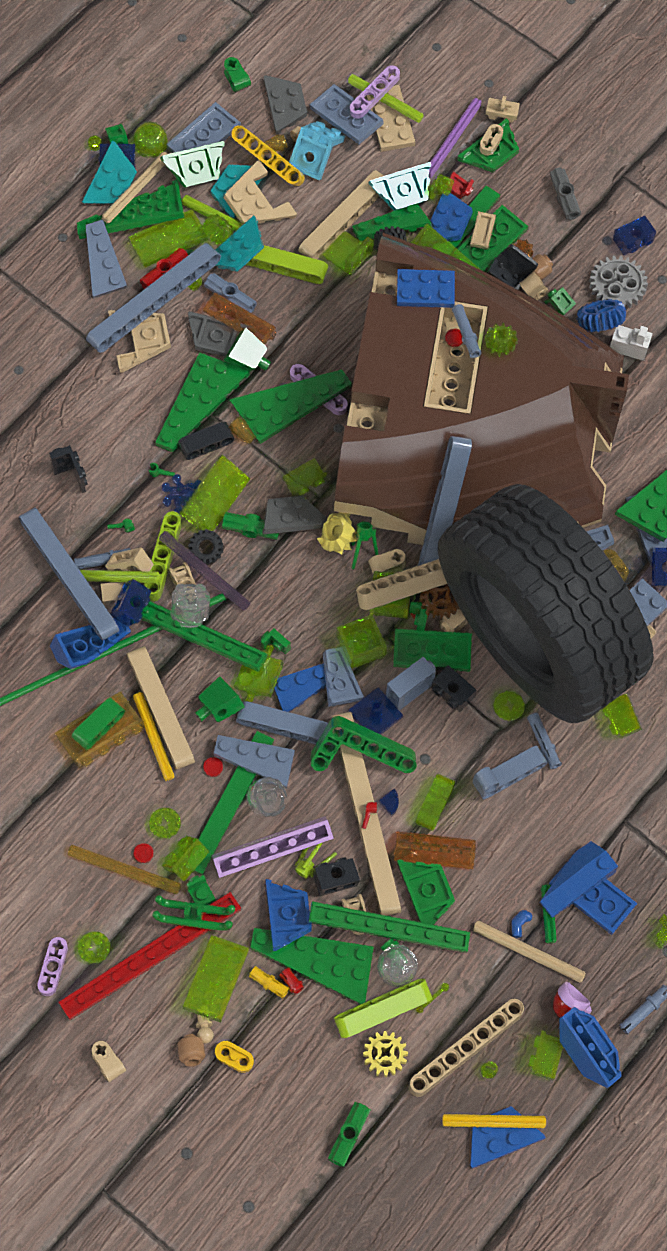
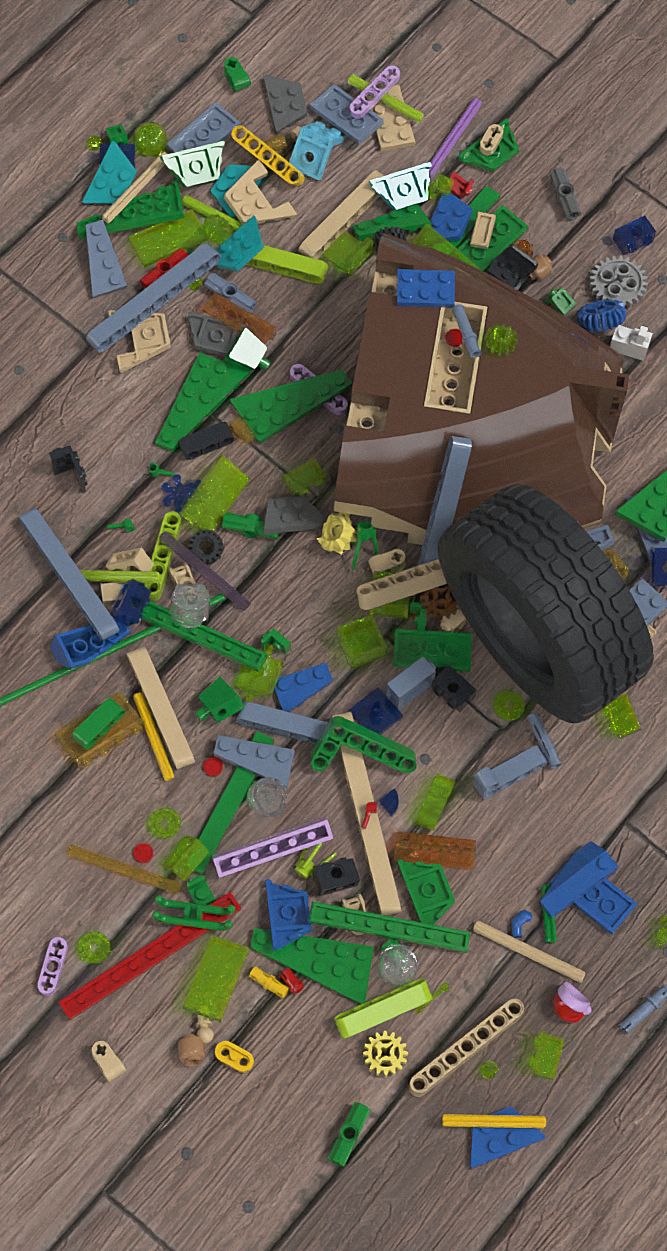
sand blue pin [74,548,131,570] -> none
sand blue wing [323,647,364,707] -> none
tan hips [486,96,520,123] -> none
tan piece [519,272,549,300] -> none
blue wedge [559,1007,622,1088] -> none

